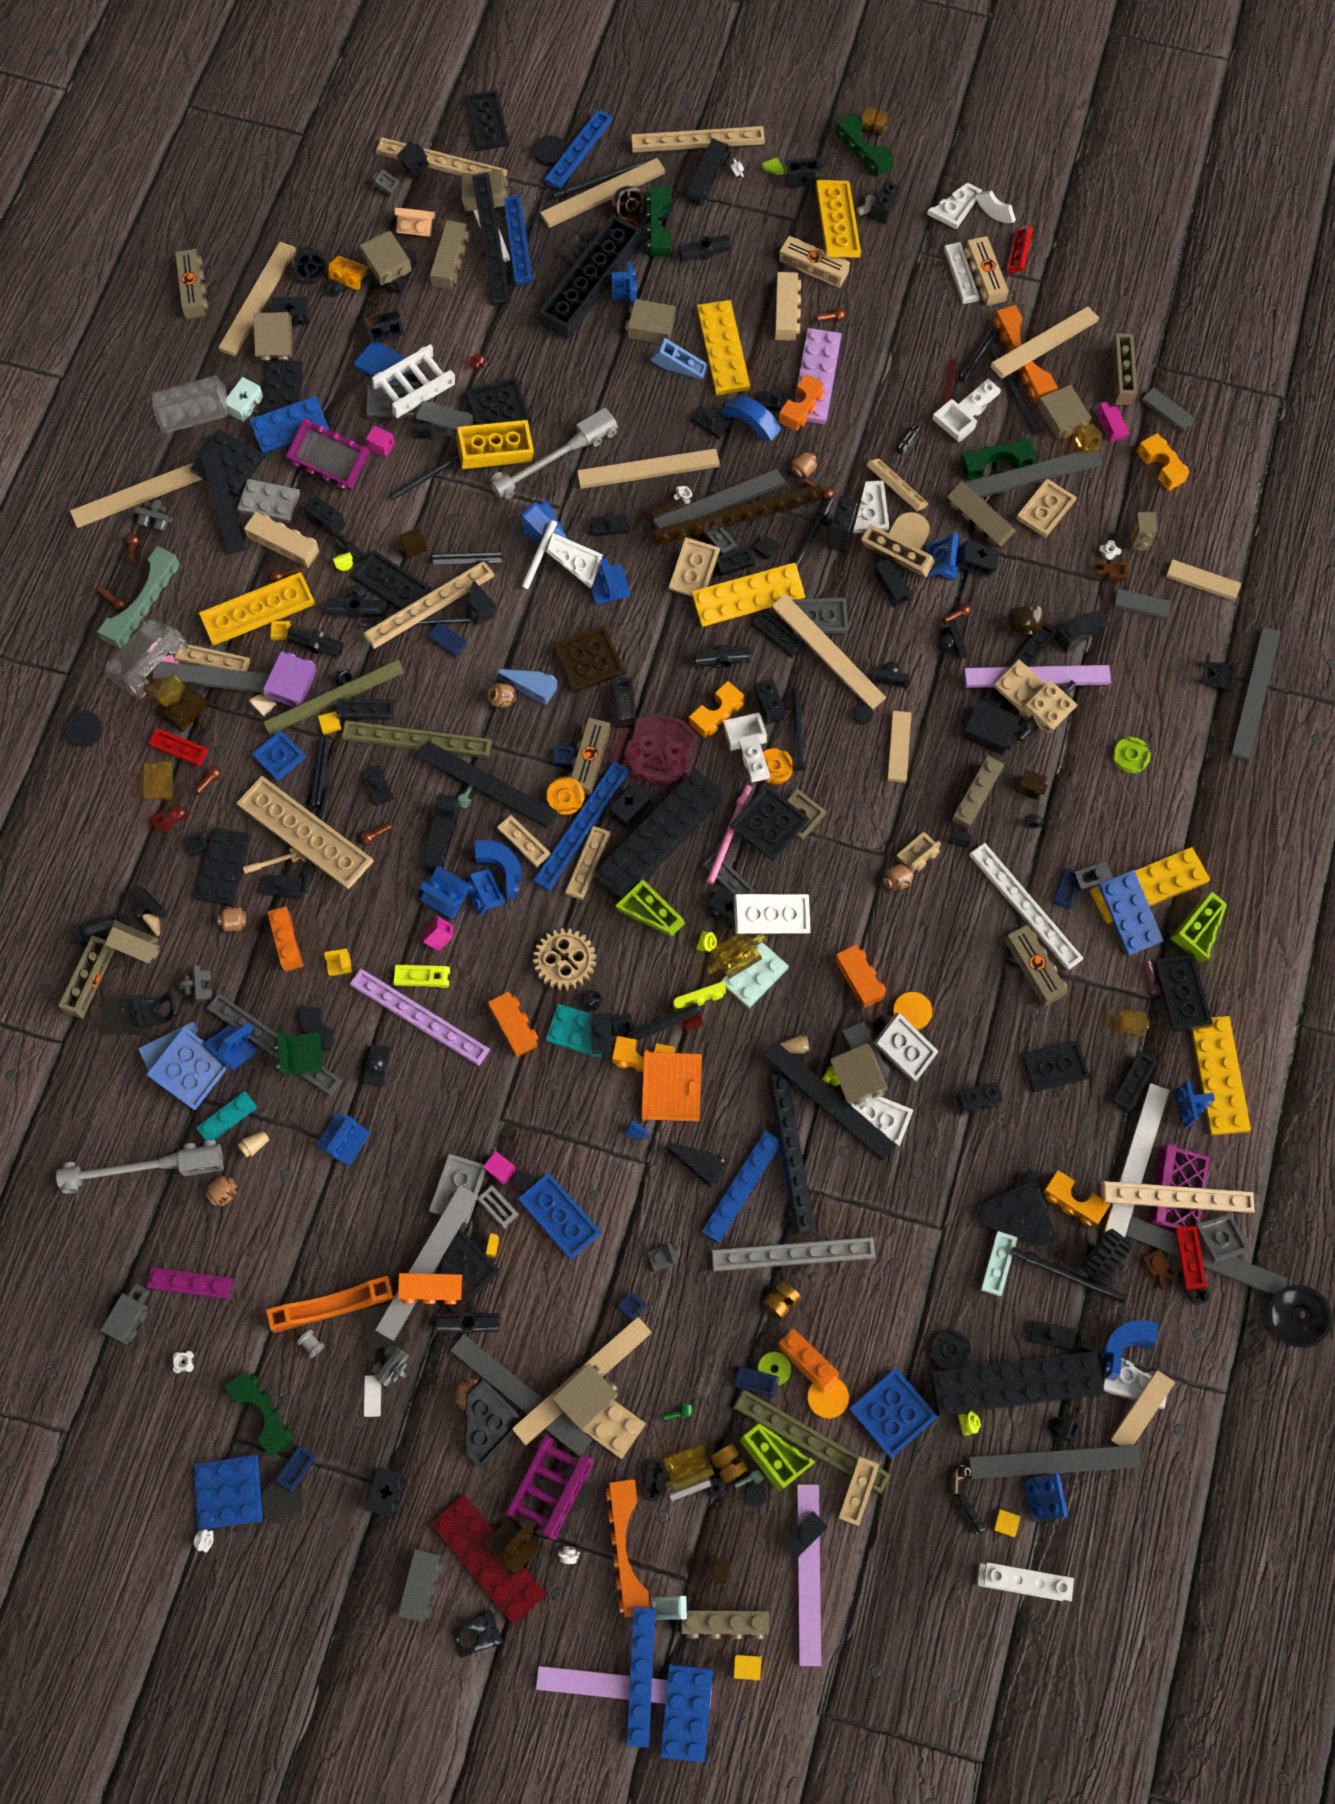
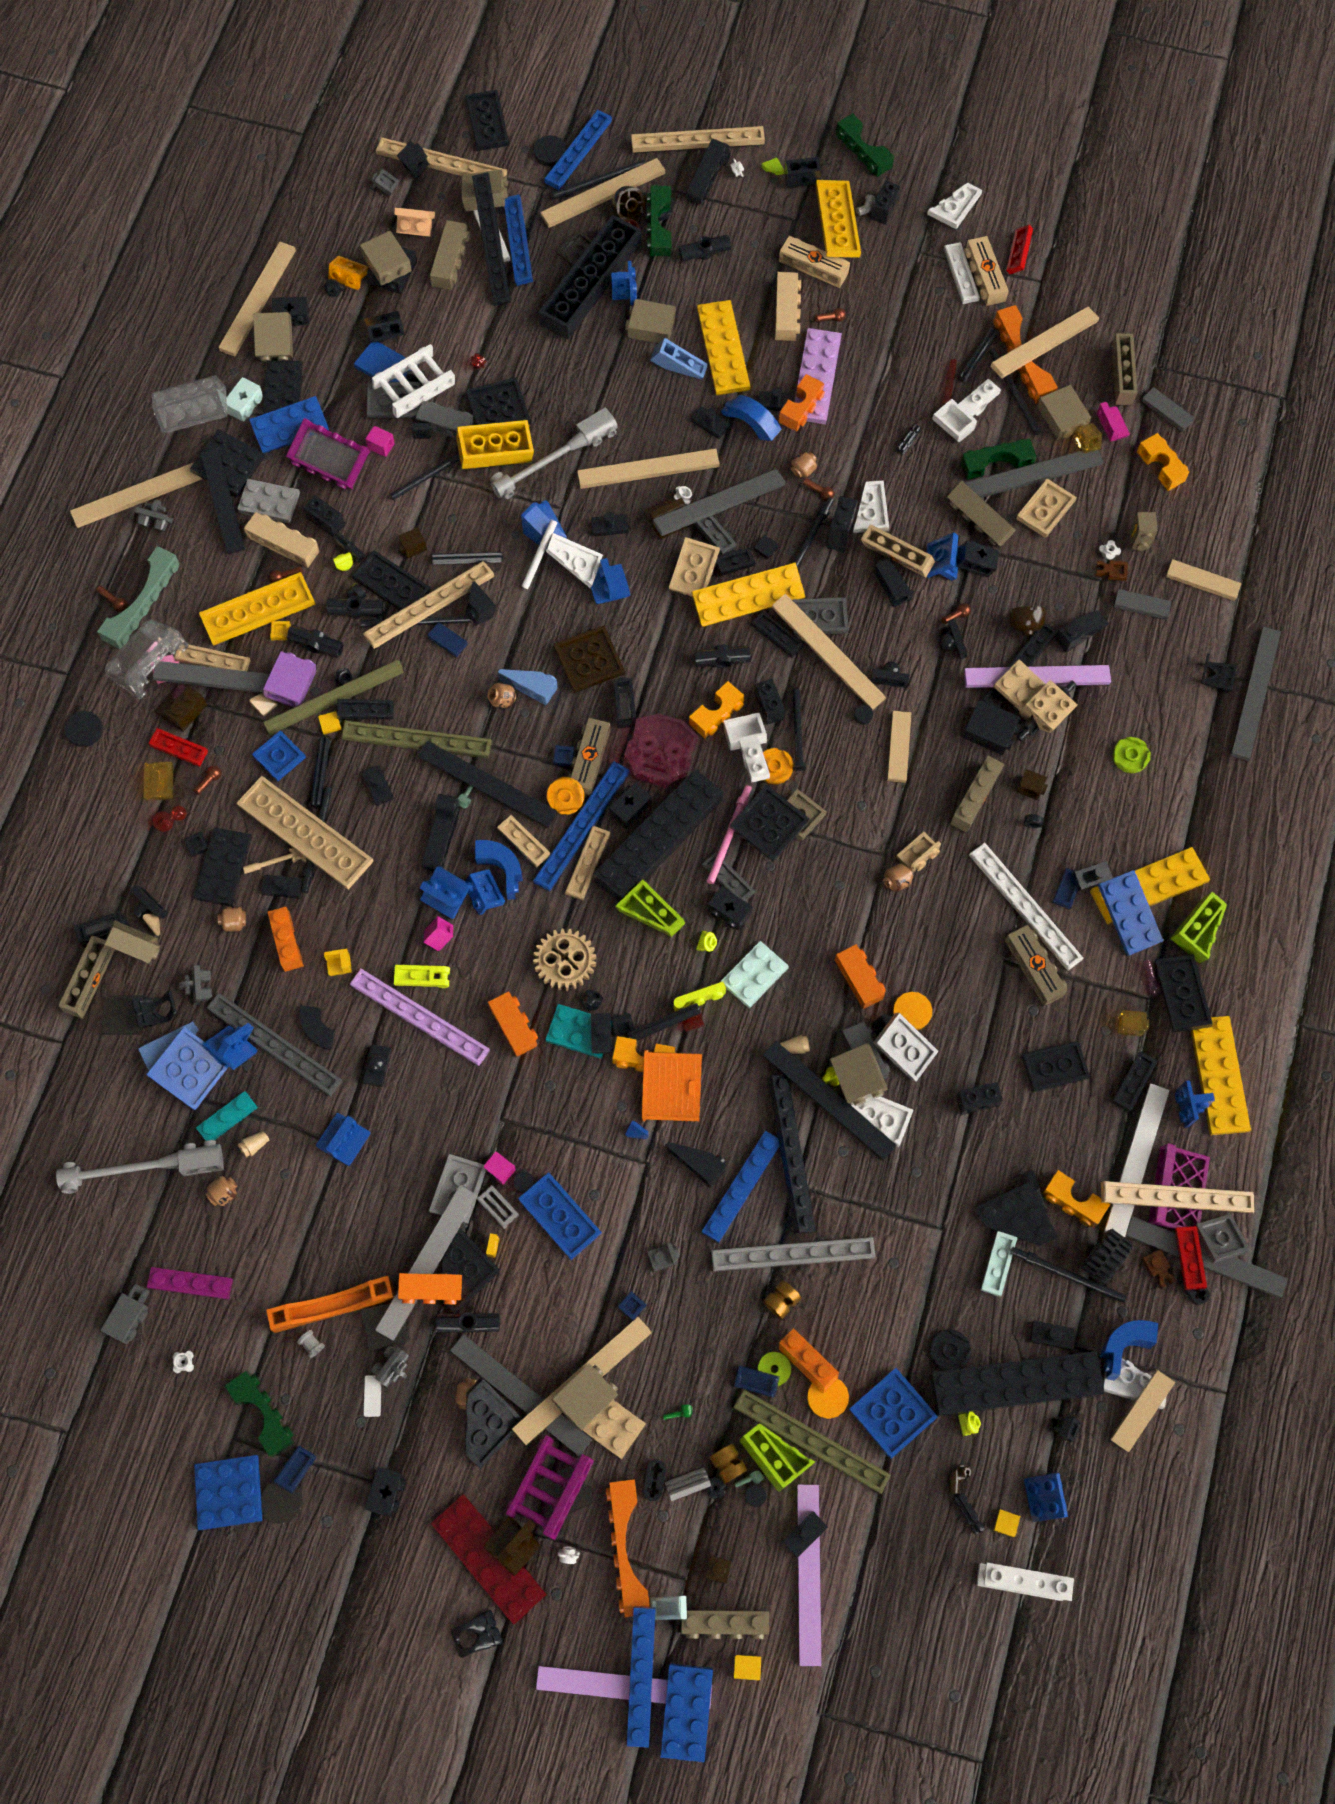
copper bar [125,533,140,563] -> none
clear yellow slope [146,674,186,707] -> none
dark tan brick [175,249,208,319] -> none
white plate [194,1529,213,1552] -> none
dark green bracket [274,1031,323,1077] -> none
black cylinder [292,247,328,284] -> none
copper bar [359,821,393,845] -> none
dark grey brick [398,1549,444,1622] -> none
dark brown plate [652,484,823,546] -> none
clear yellow bracket [663,1444,714,1491] -> none
clear yellow plate [706,934,766,979] -> none
white plate [734,894,810,934] -> none
tan plate [839,1456,880,1526] -> none
pearl gold wheel [861,106,889,135] -> none
tan tile [866,459,928,511] -> none
tan tile [889,512,930,550] -> none
black tile [950,831,972,848] -> none
dark grey tile [969,1445,1141,1479] -> none
white tile [975,191,1016,223] -> none
black dish [1268,1285,1333,1348] -> none

